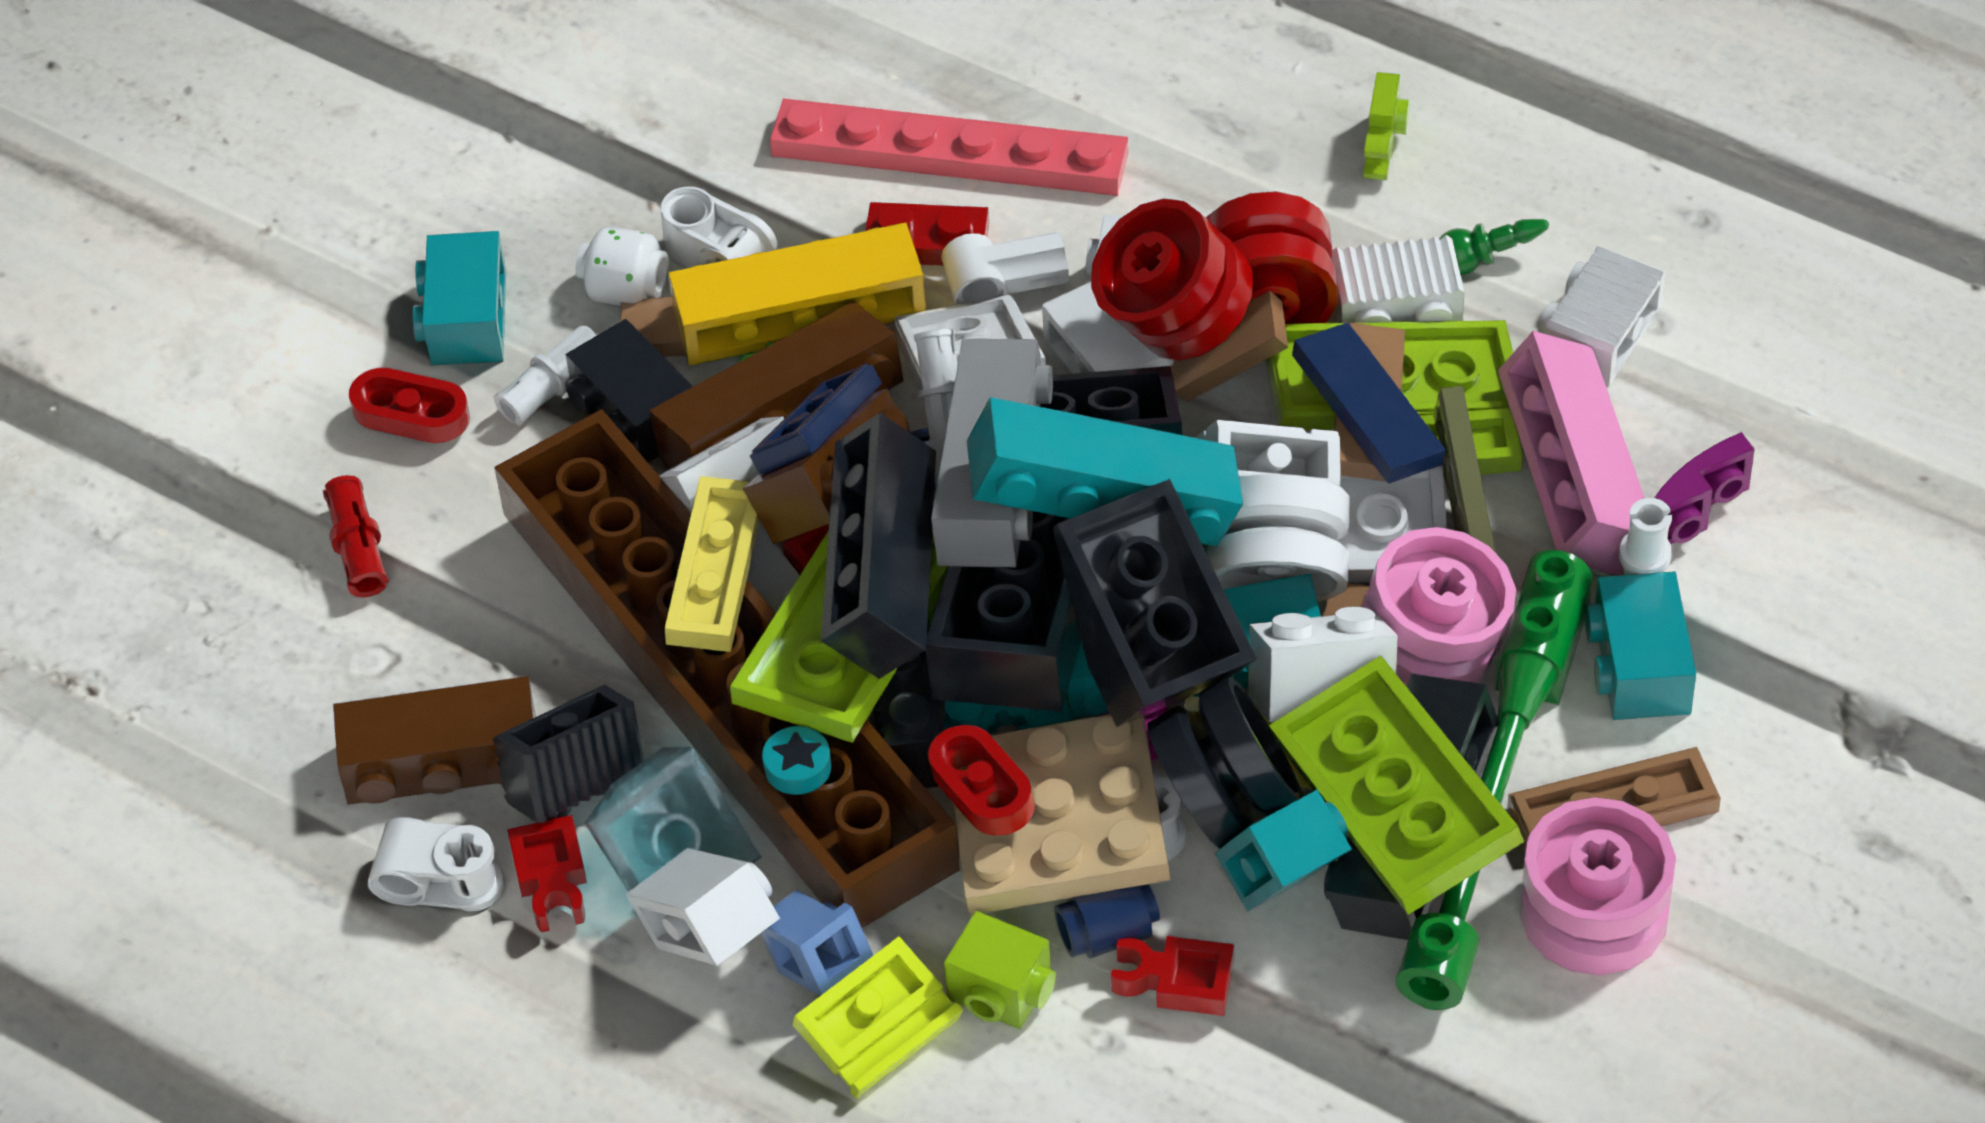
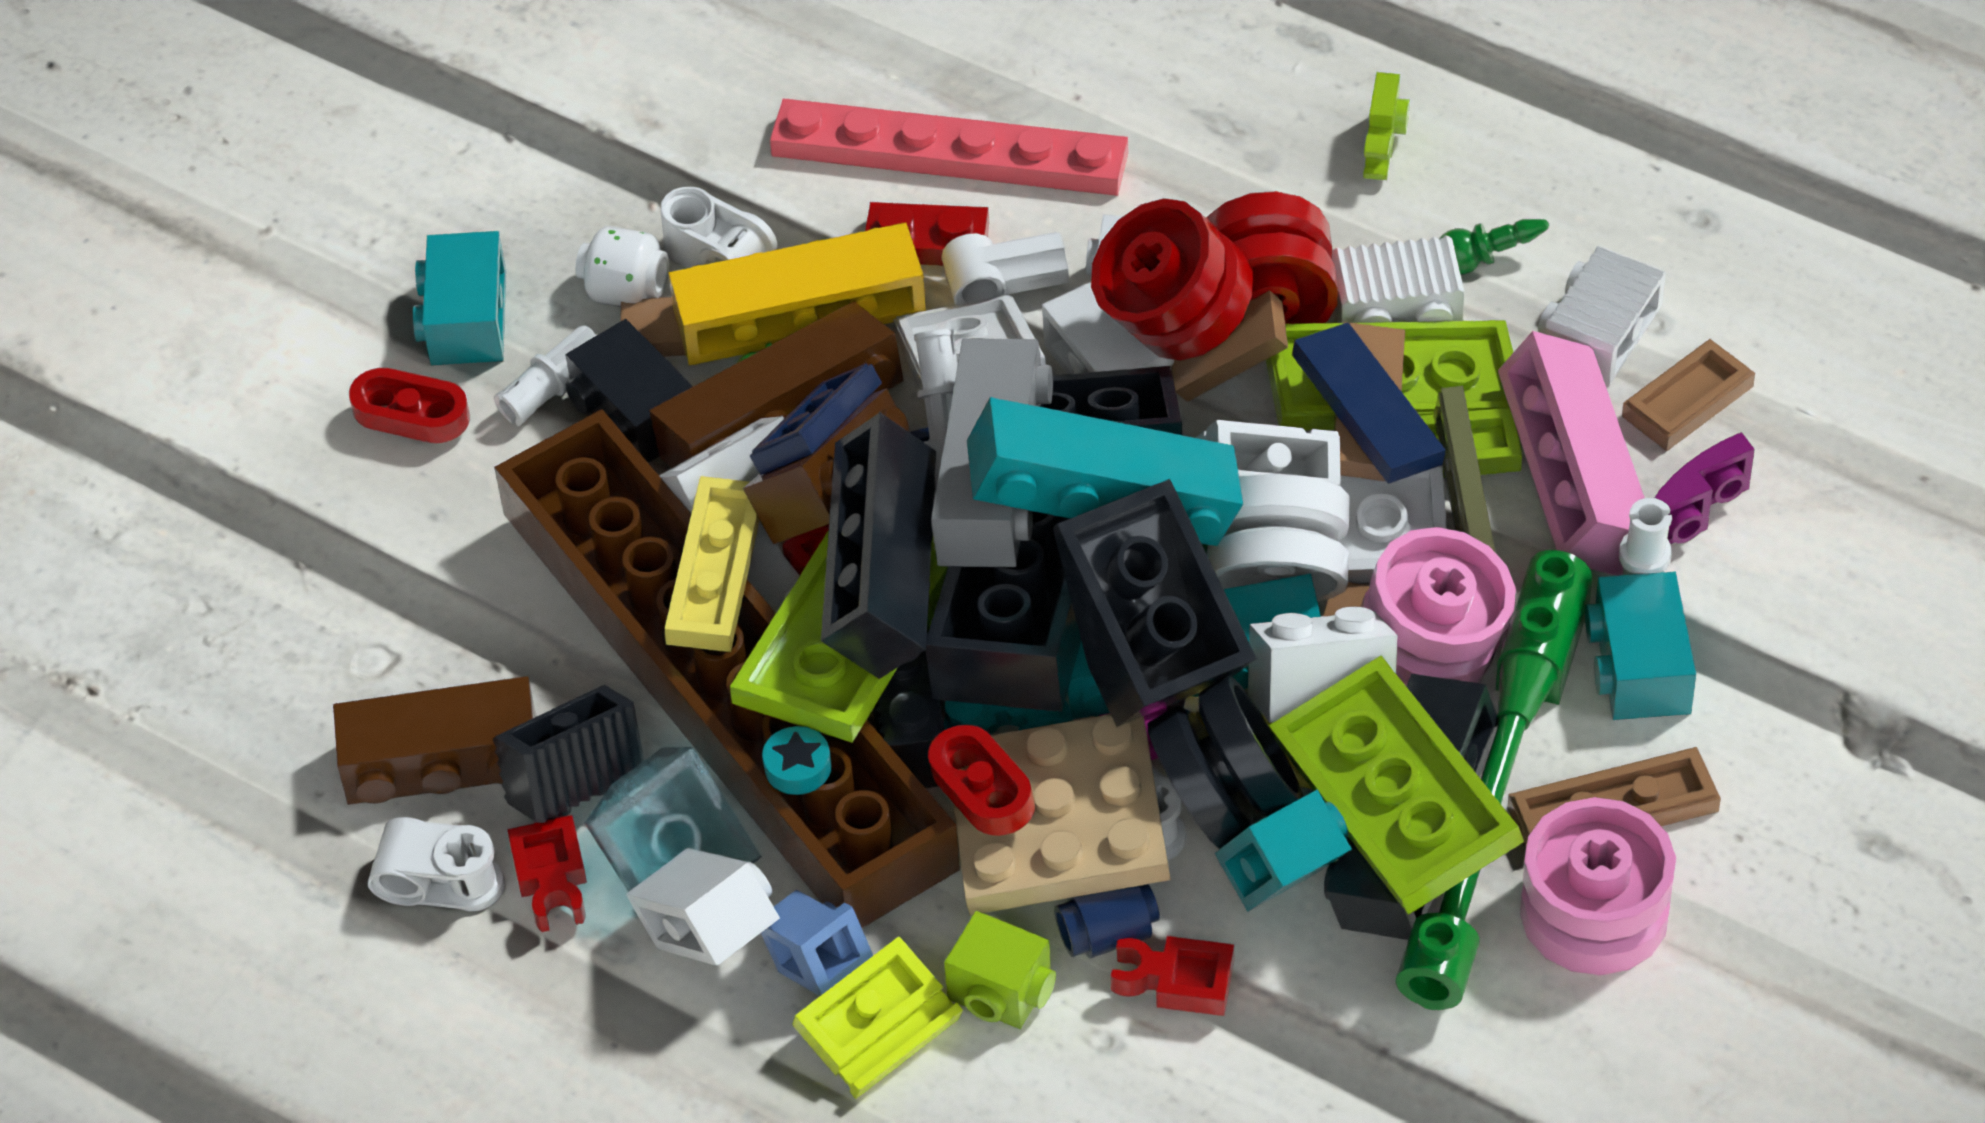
red pin [322,475,389,598] -> none
none -> medium nougat tile [1622,339,1755,451]

